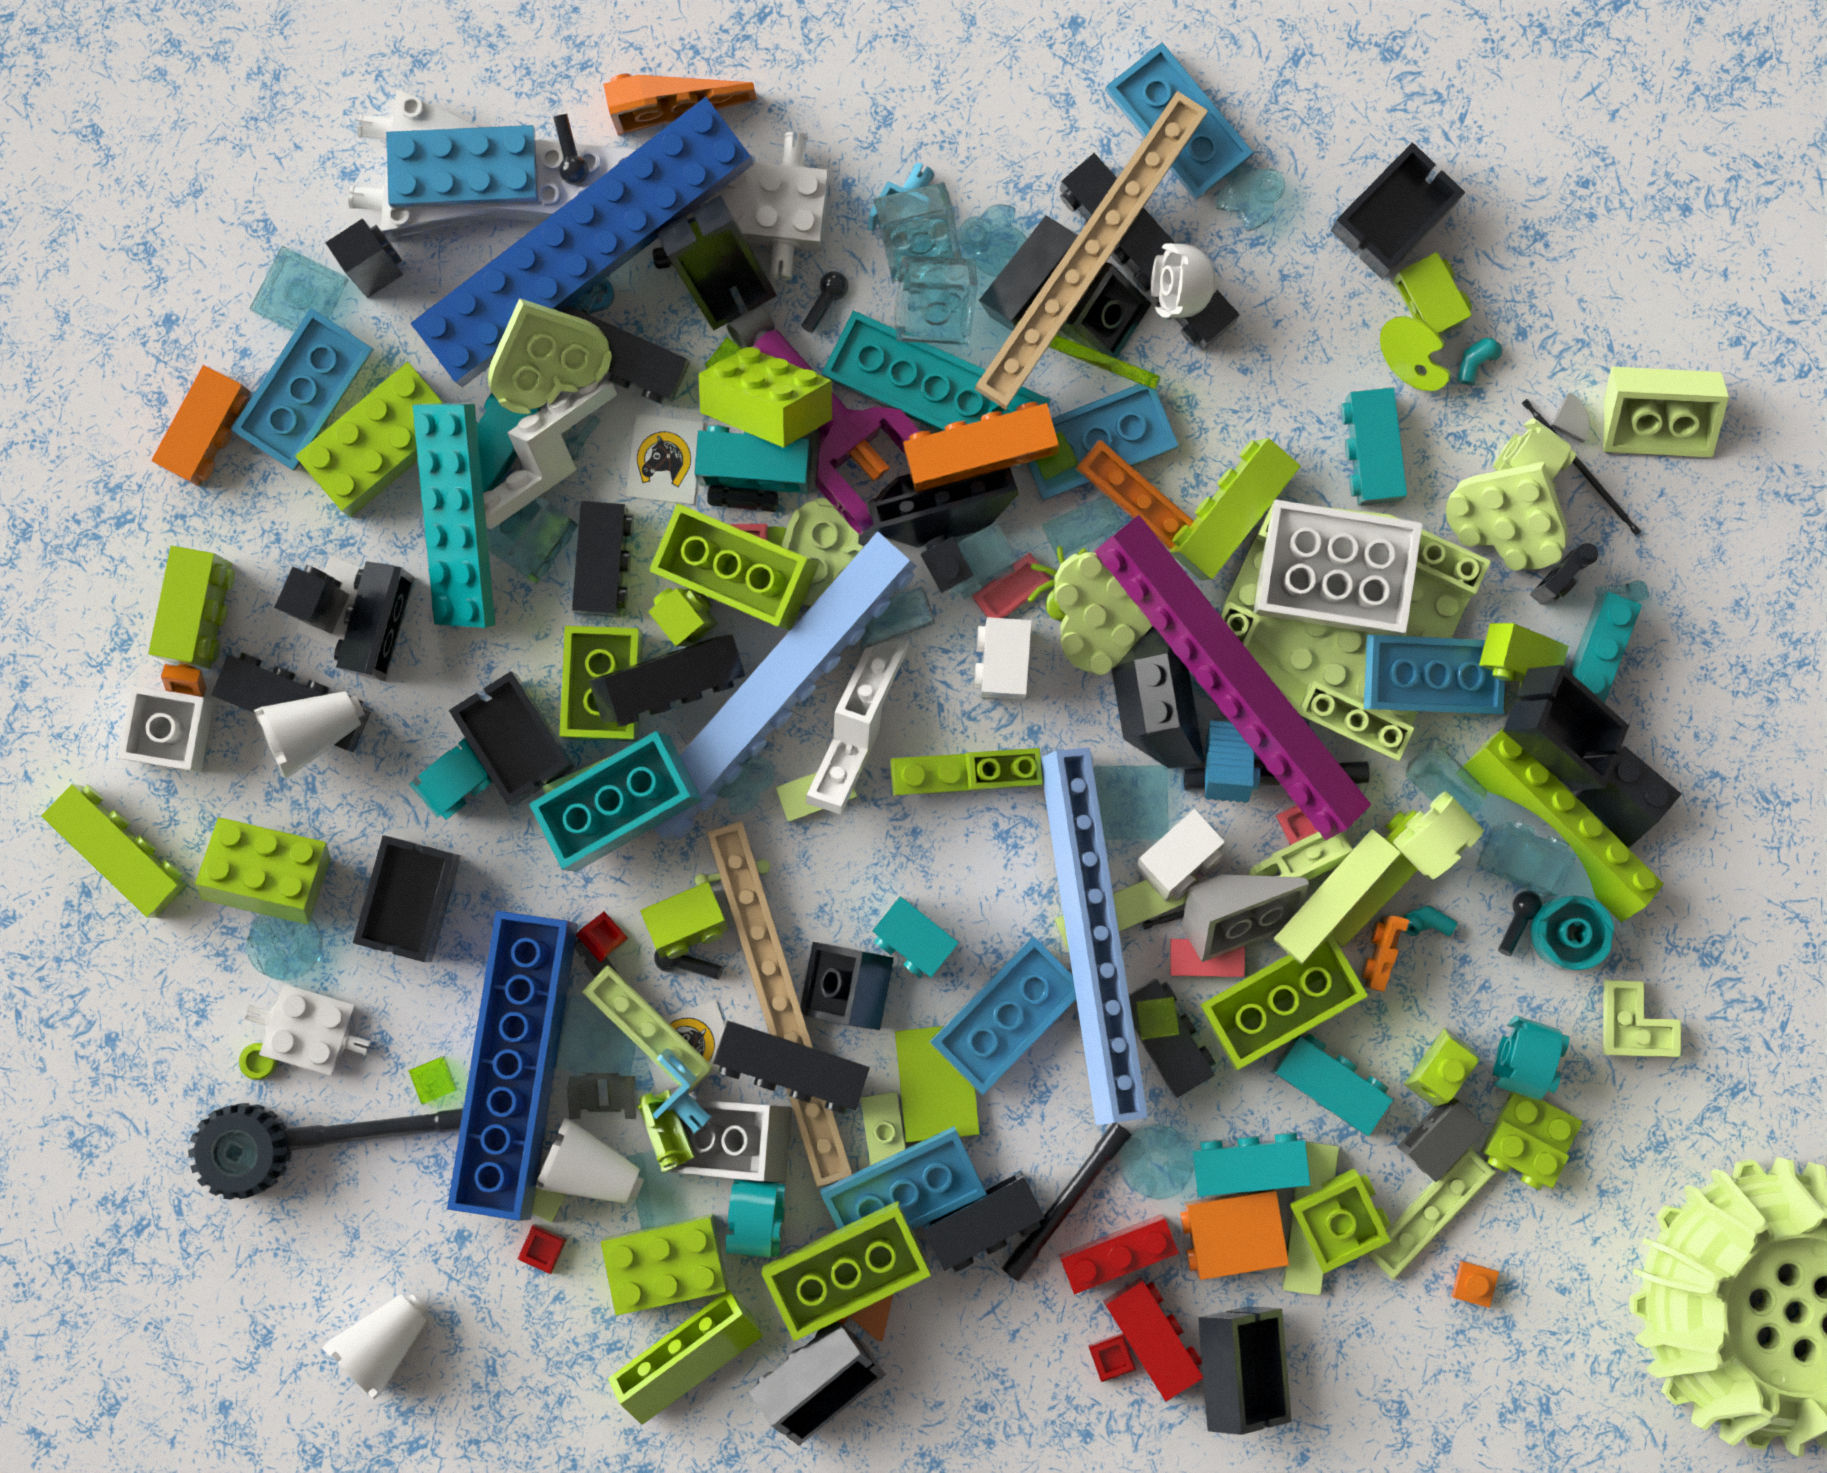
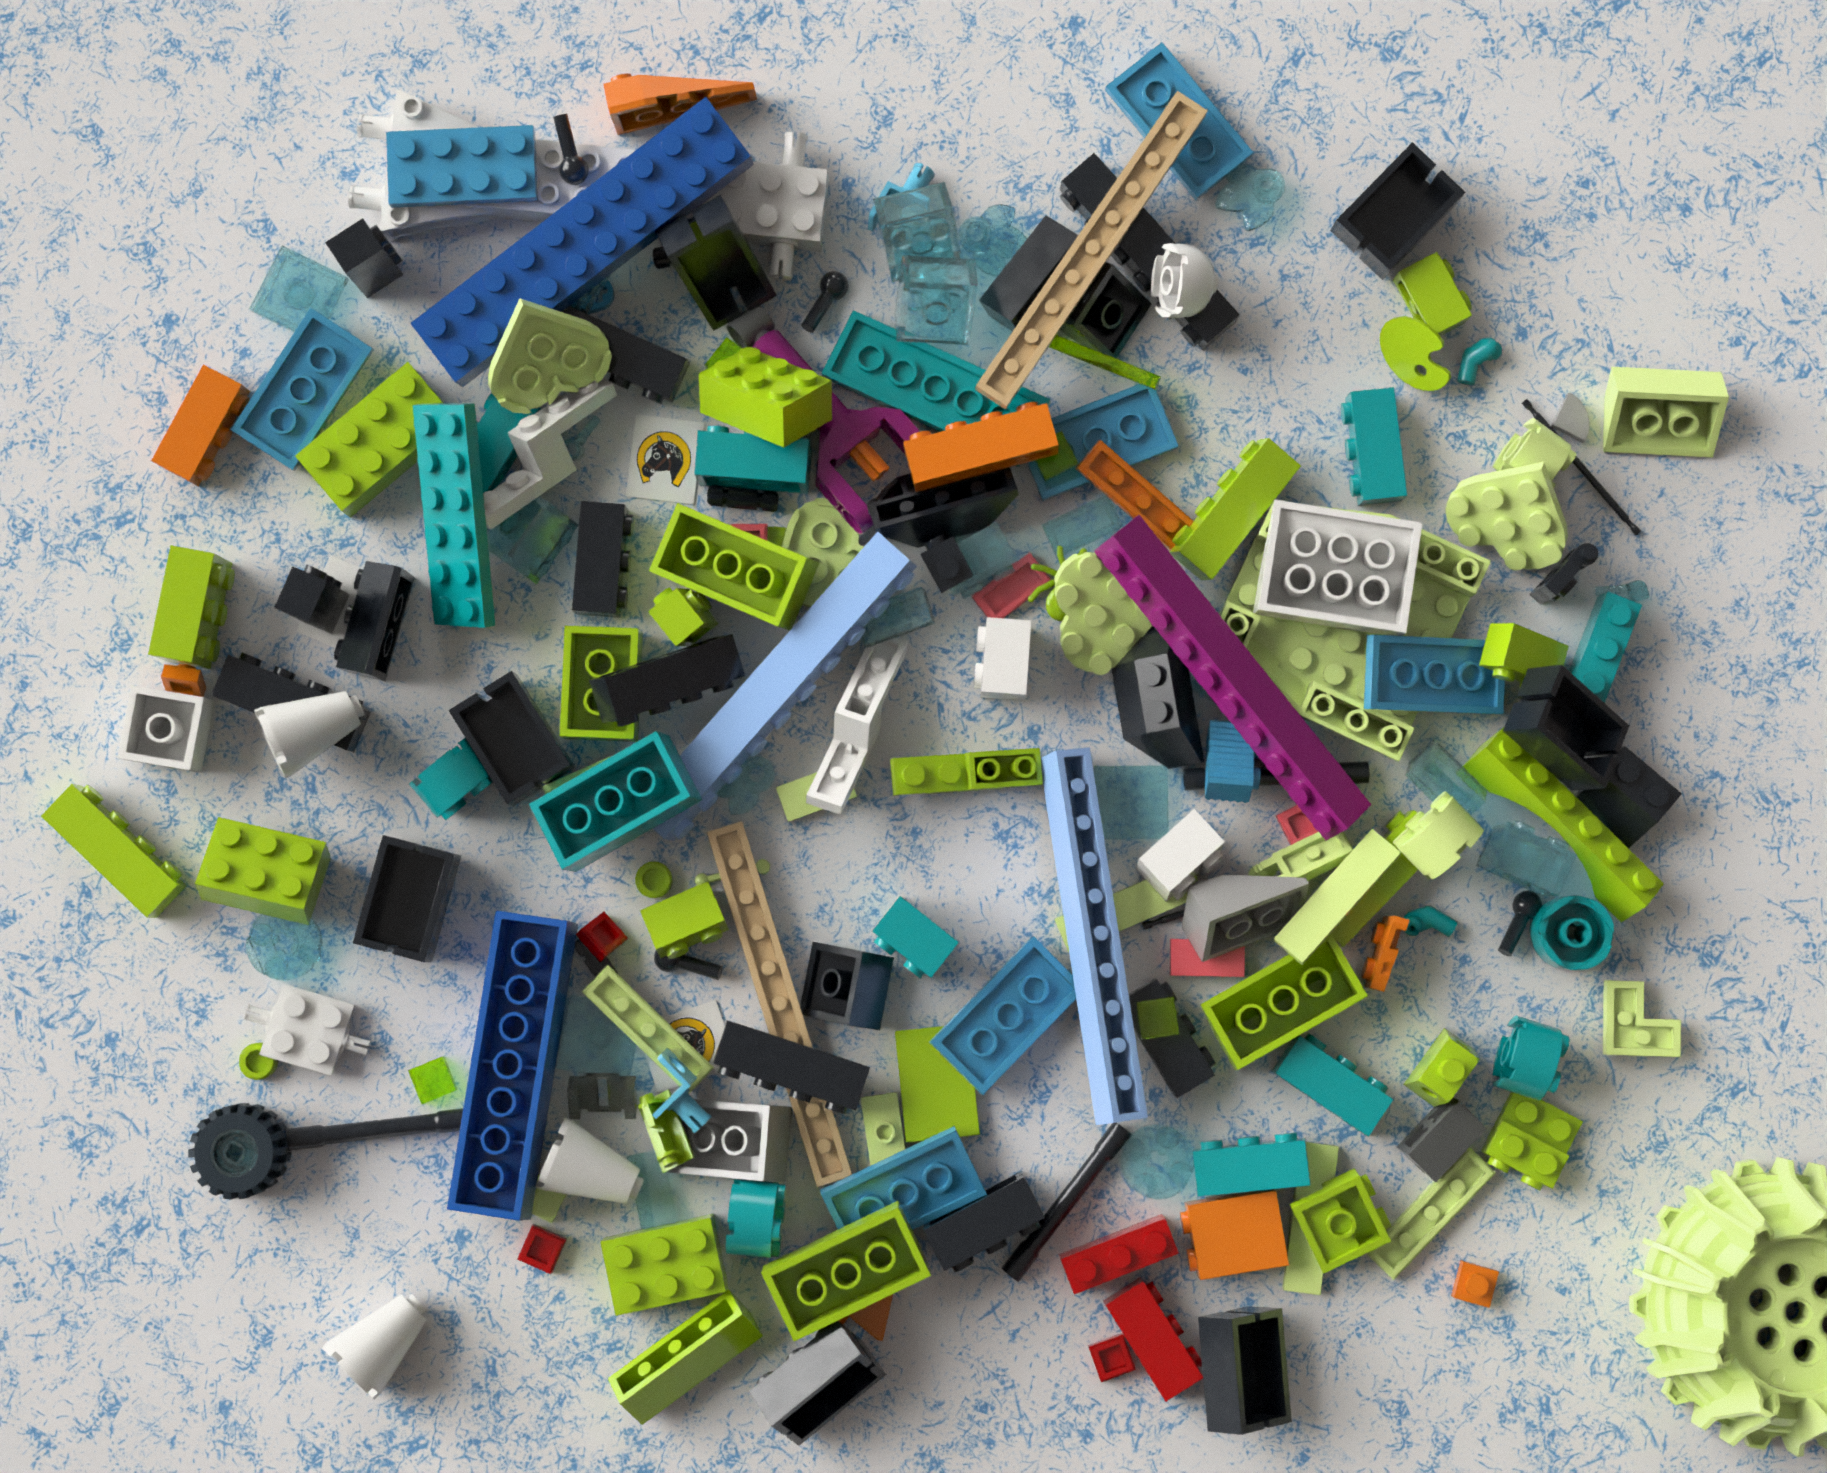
none -> lime tile [635,861,673,898]

